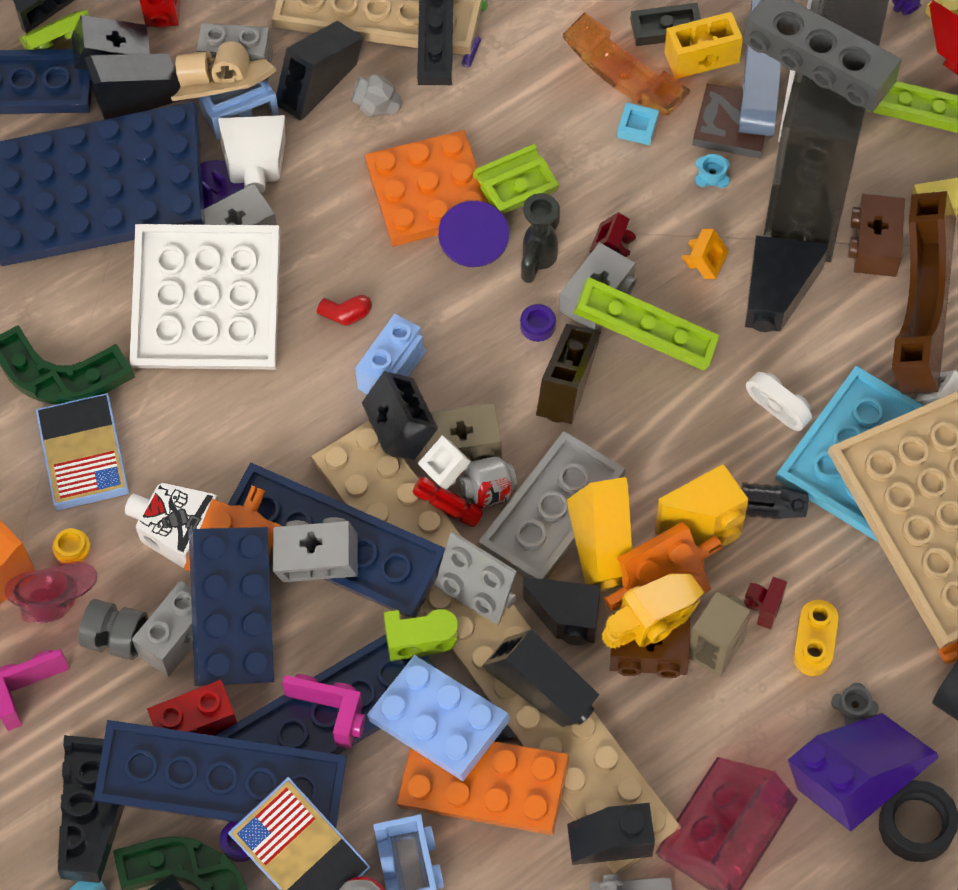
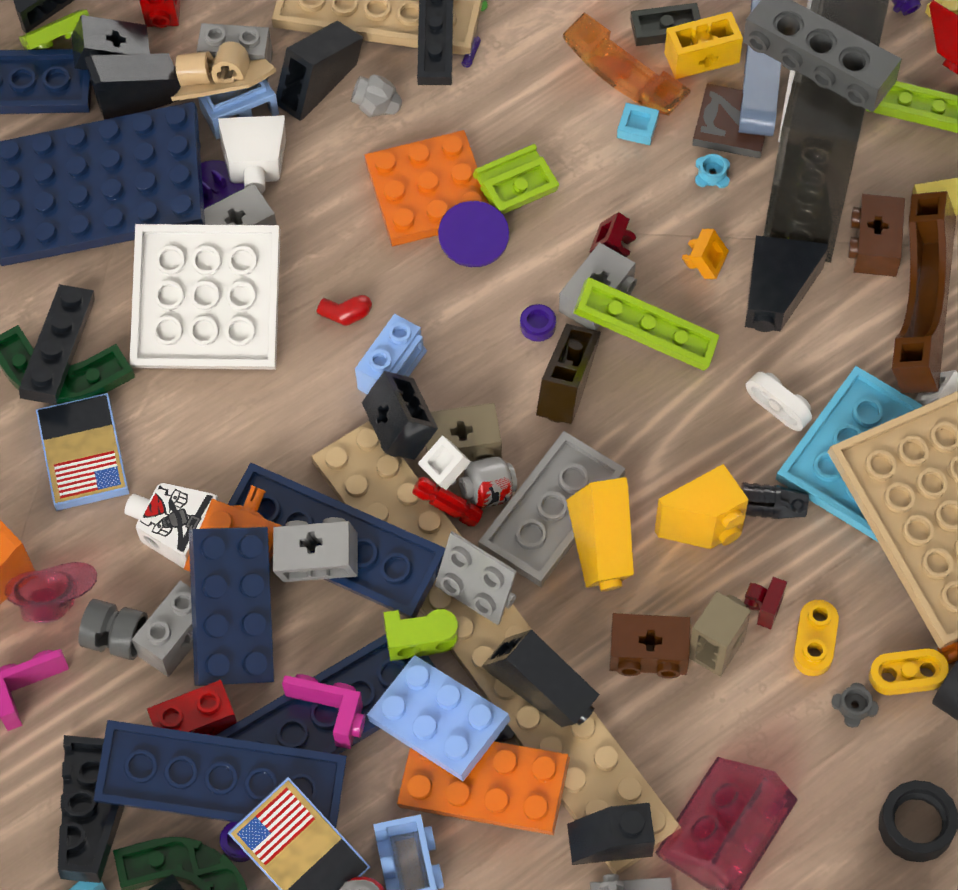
yellow plate [52,528,91,565] -> none
pearl dark grey piece [521,193,560,283] -> none
black slope [523,577,601,645] -> none
yellow hinge [602,574,704,649] -> none
orange plate [604,522,723,612] -> none
dark purple slope [788,713,938,832] -> none
none -> black plate [19,284,95,405]
none -> yellow plate [869,648,949,695]

